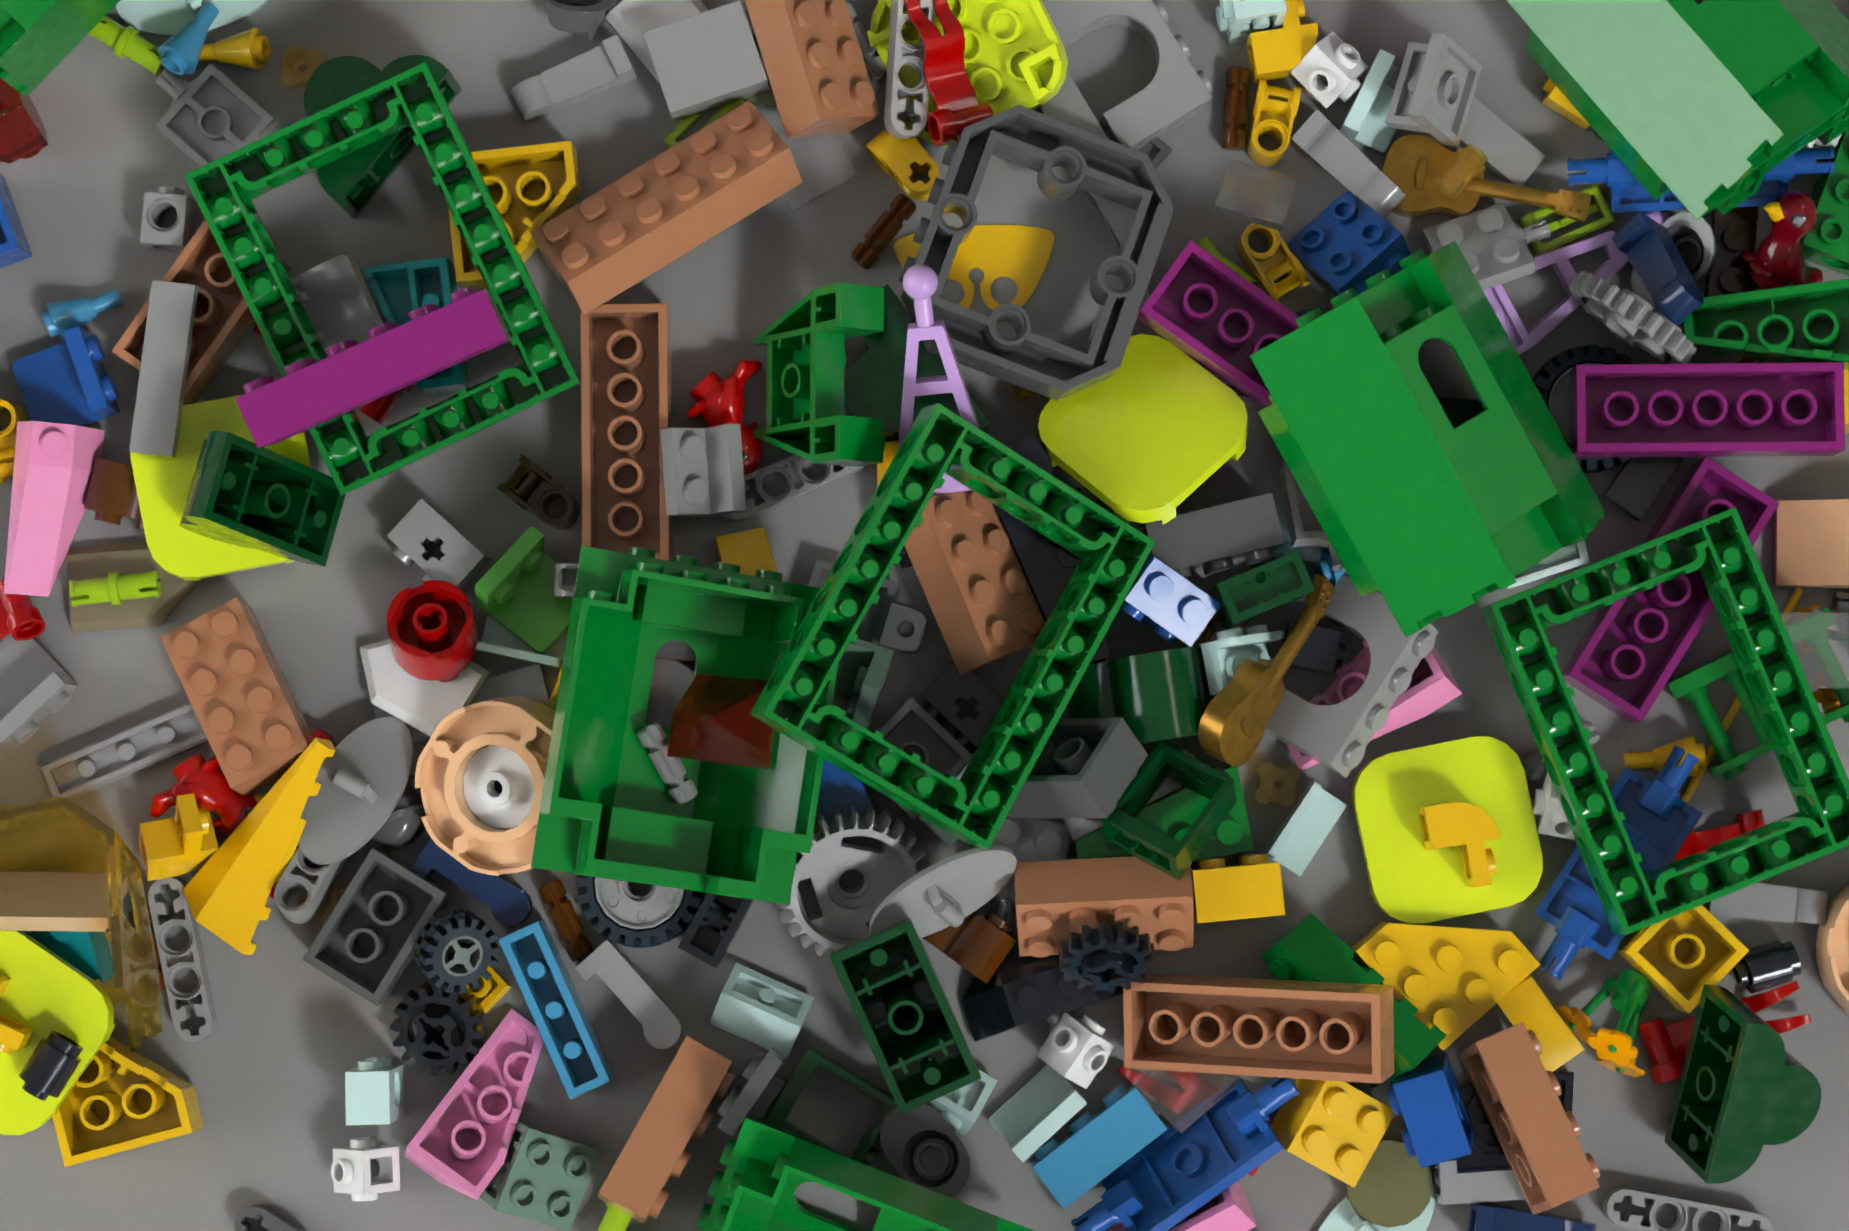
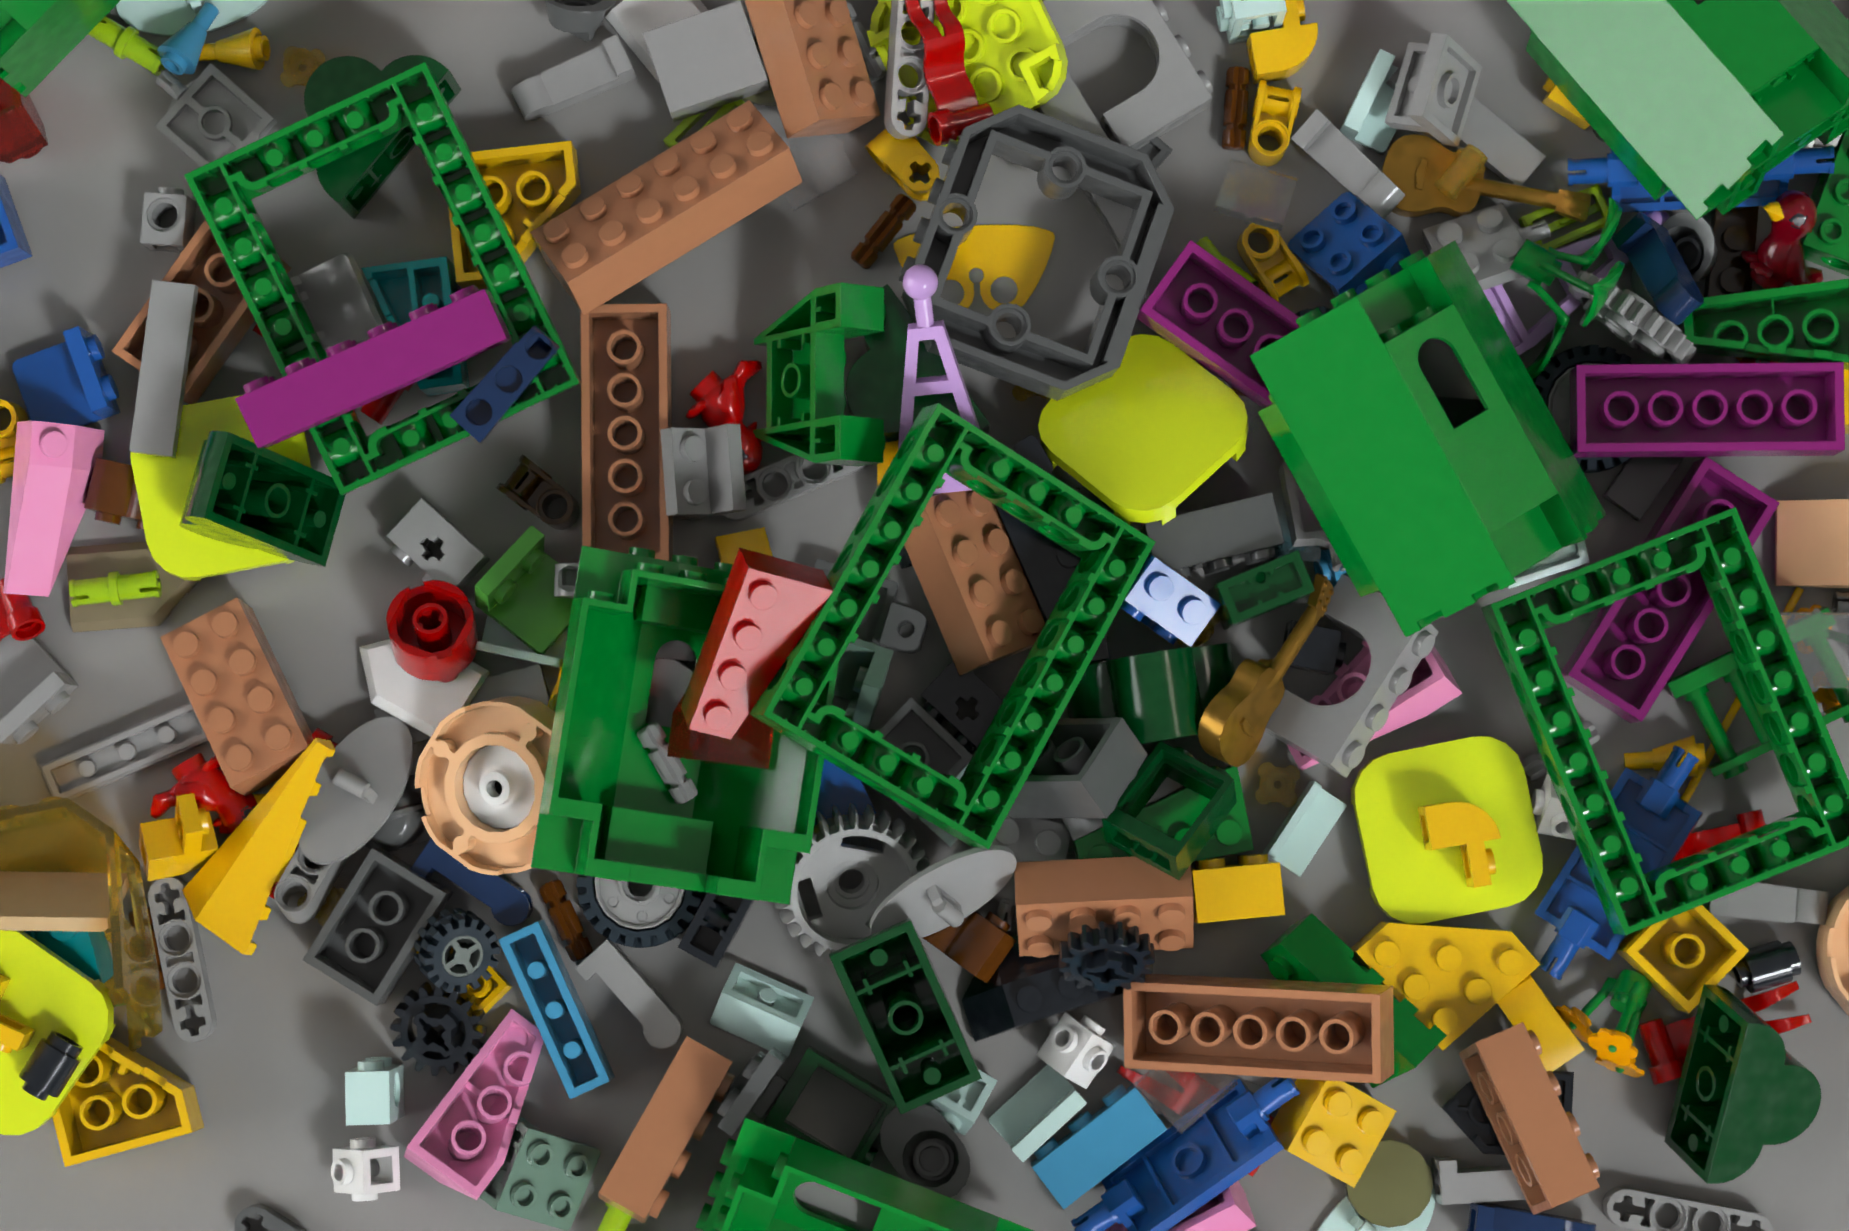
dark azure cone [41,289,123,342] -> none
light aqua bracket [1201,624,1285,695] -> none
white brick [1291,31,1369,109] -> none
blue brick [1388,1052,1475,1168] -> none
none -> dark blue leg [449,325,560,444]
none -> wedge [681,548,833,740]
none -> green plant [1509,197,1625,379]

